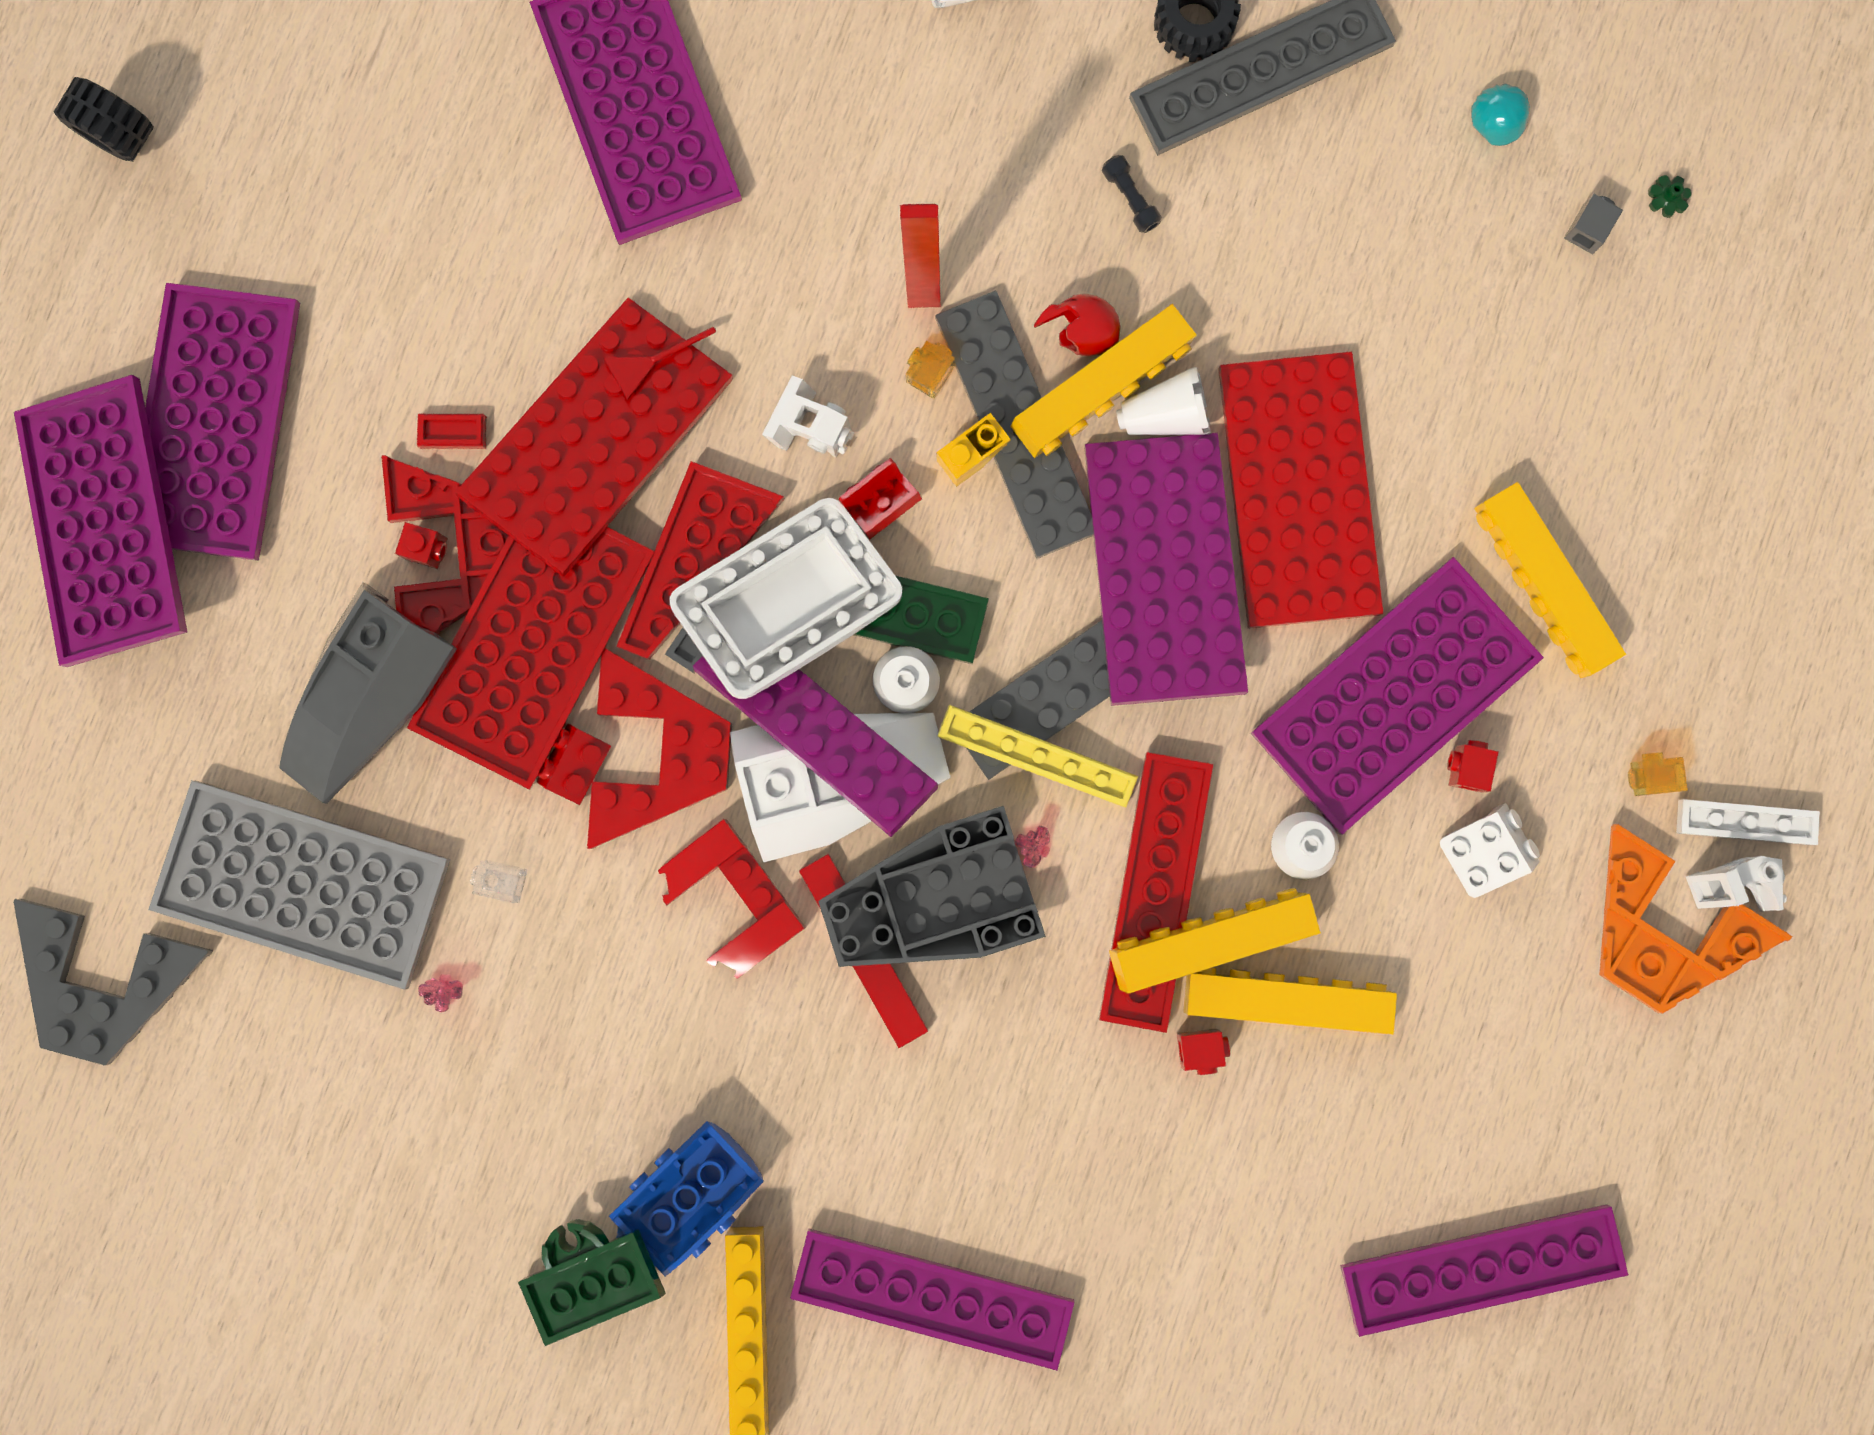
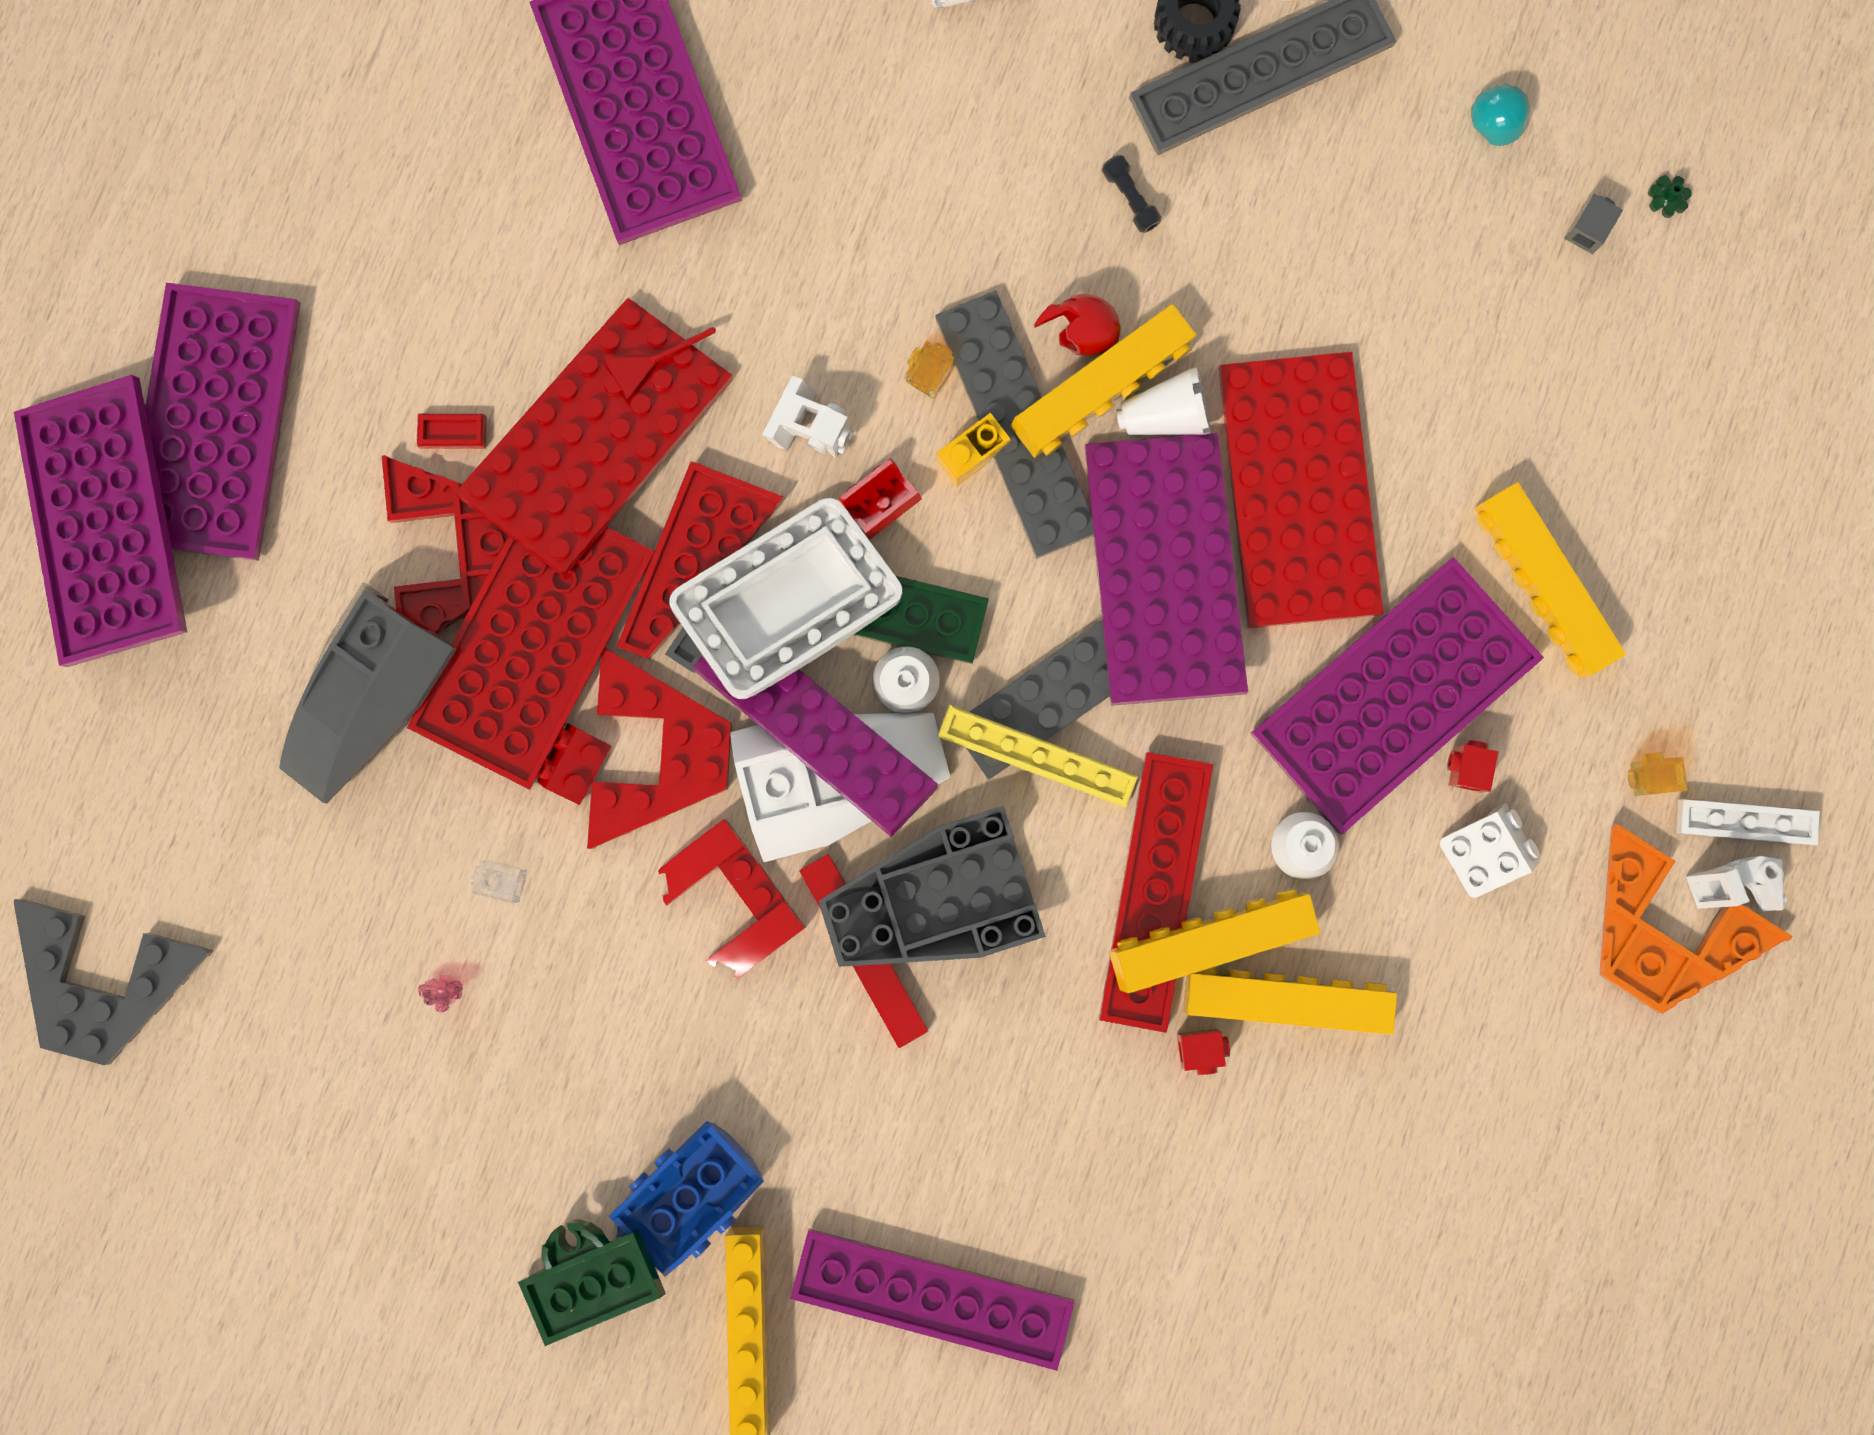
black tyre [53,77,154,162] -> none
light grey plate [148,780,451,990] -> none
red brick [395,522,448,570] -> none
tile [900,204,941,308] -> none
clear pink plant [1015,826,1050,868] -> none
magenta plate [1340,1204,1629,1337] -> none

